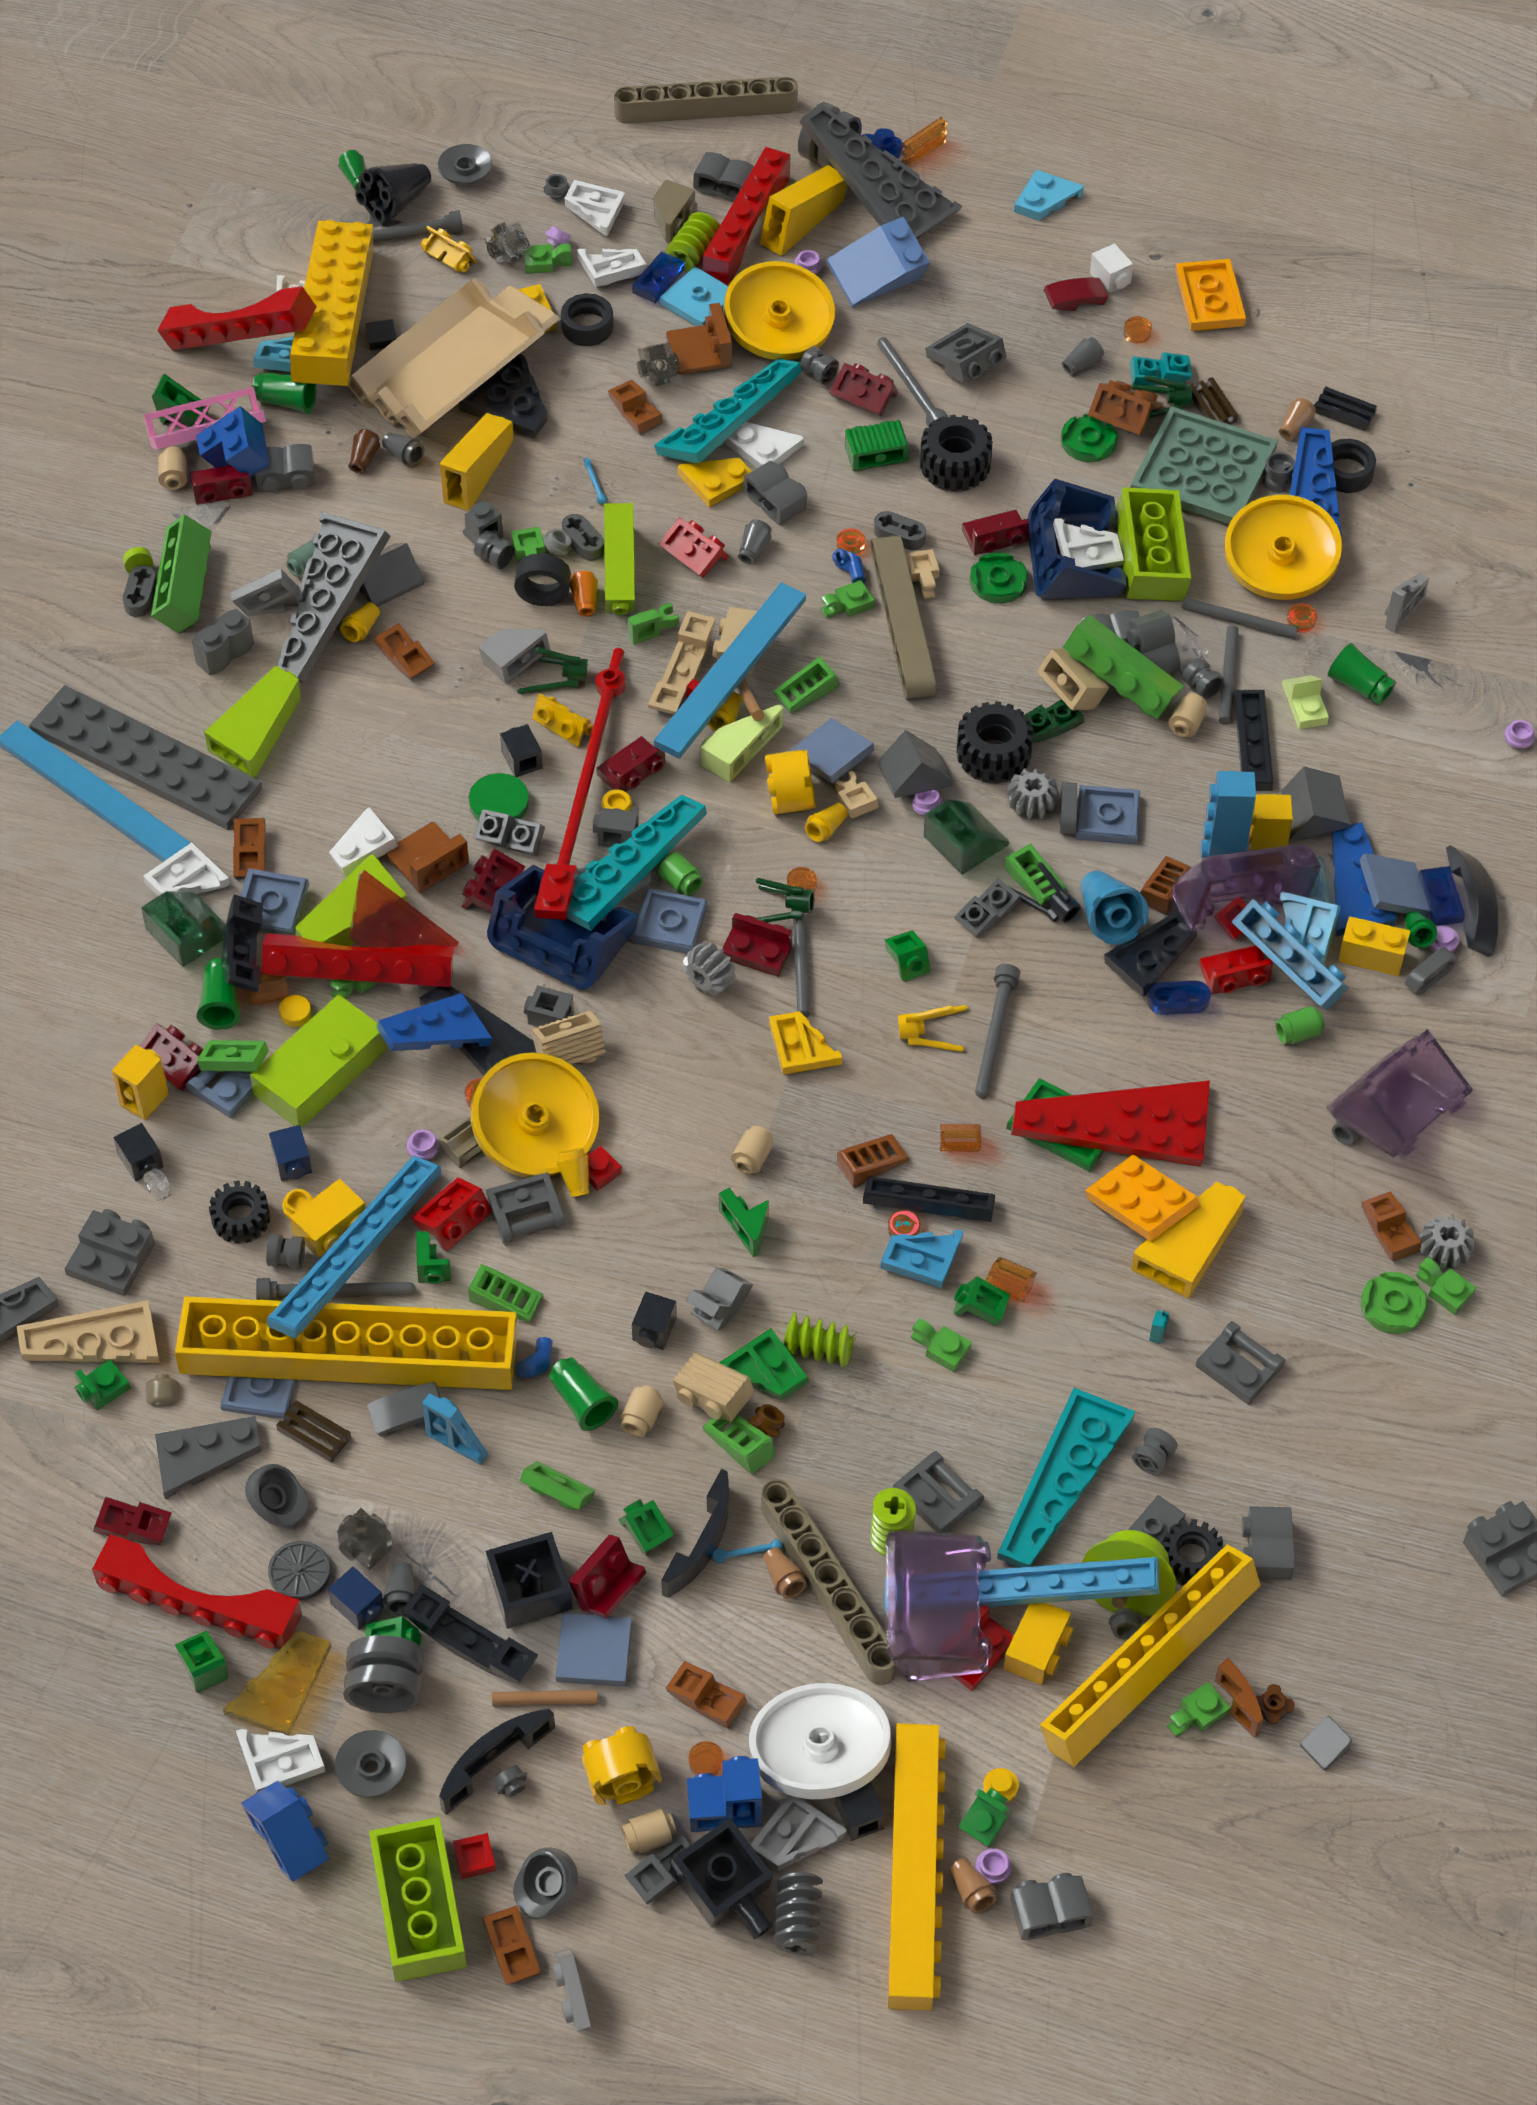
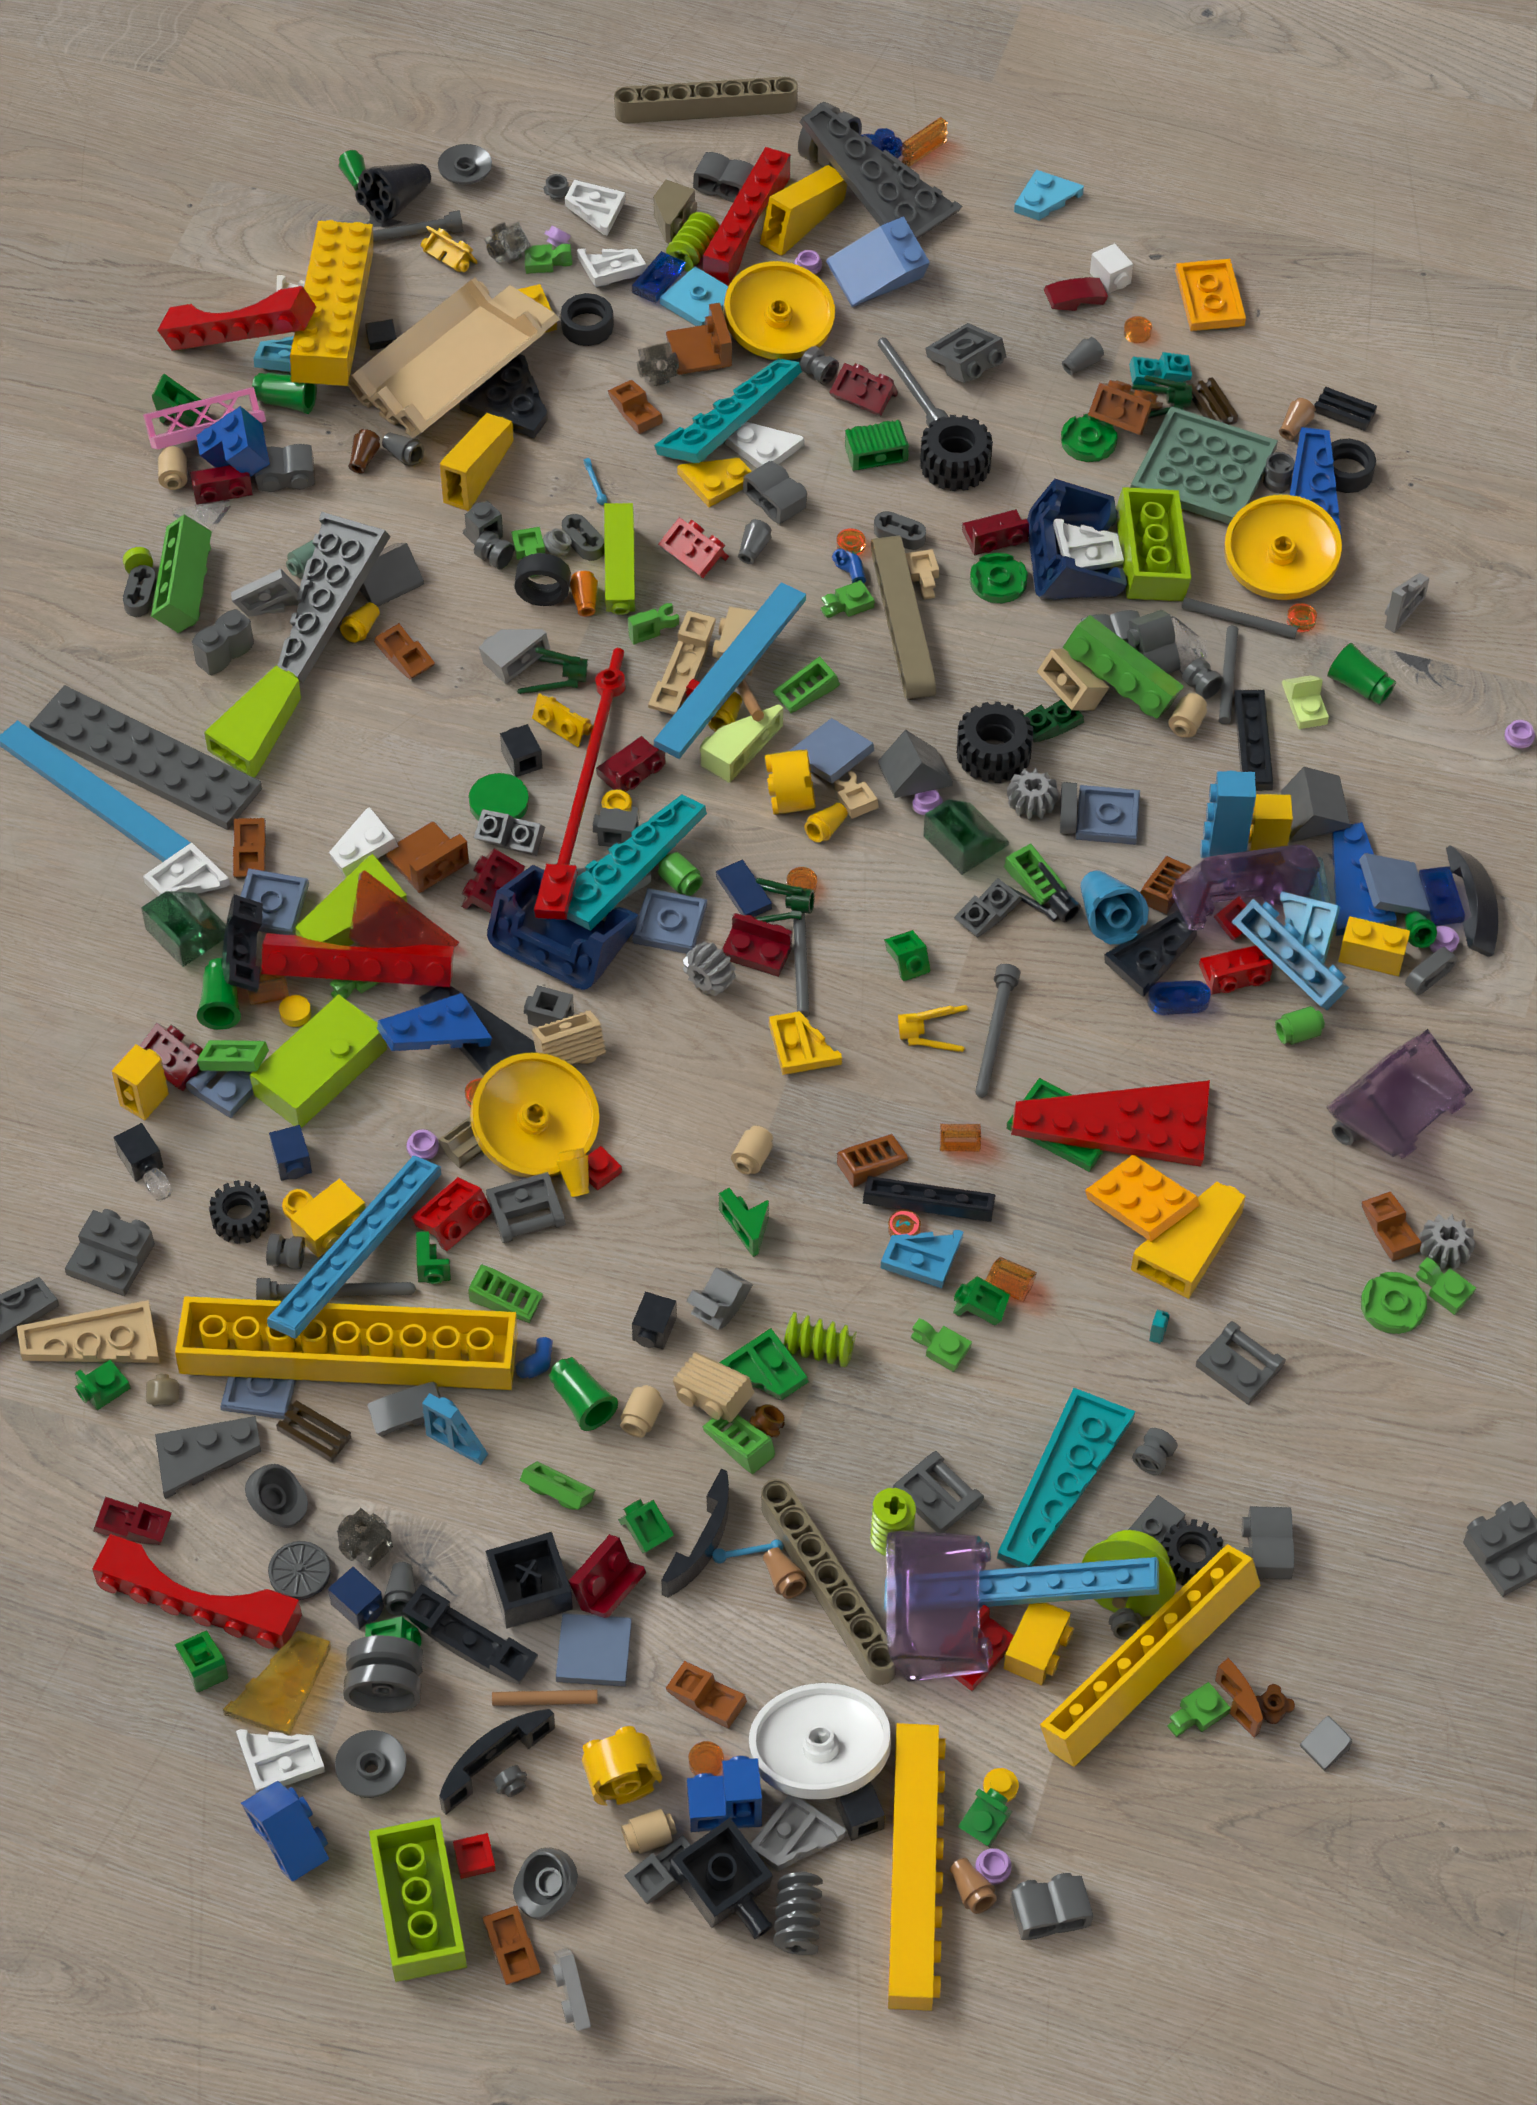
none -> dark blue tile [716,859,772,917]

